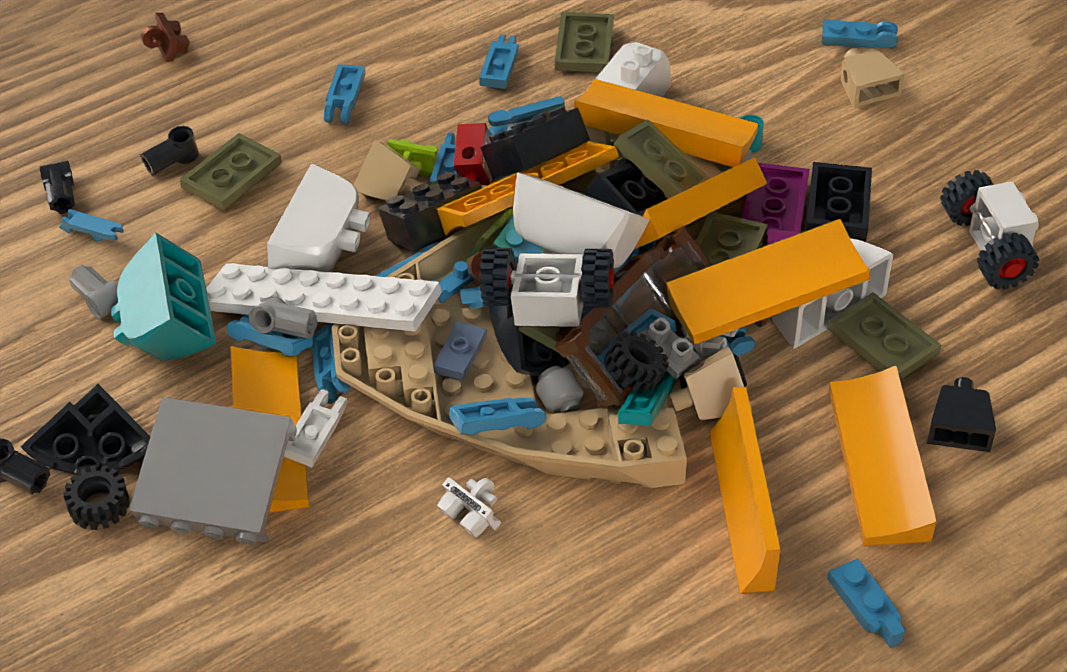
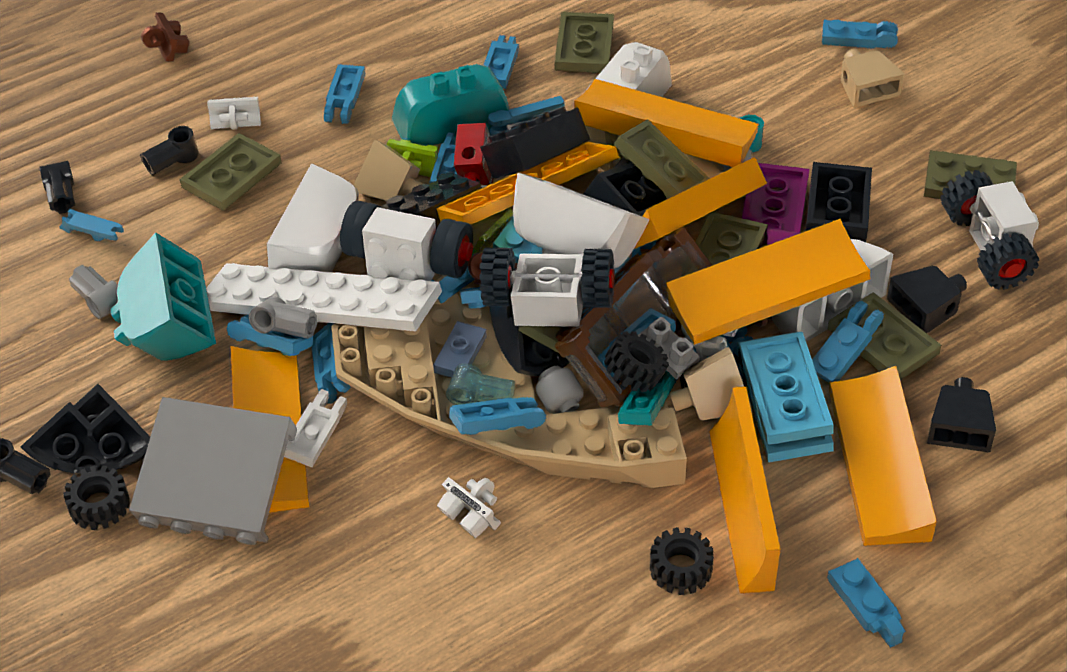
none -> white hips [207,97,261,130]
none -> brick [340,201,473,281]
none -> teal hips [392,64,510,146]
none -> clear light blue piece [446,364,515,405]
none -> black tyre [650,527,714,595]
none -> medium azure hinge [737,331,834,463]
none -> dark azure hinge [812,300,884,383]
none -> black torso [887,265,967,333]
none -> olive plate [924,150,1017,199]

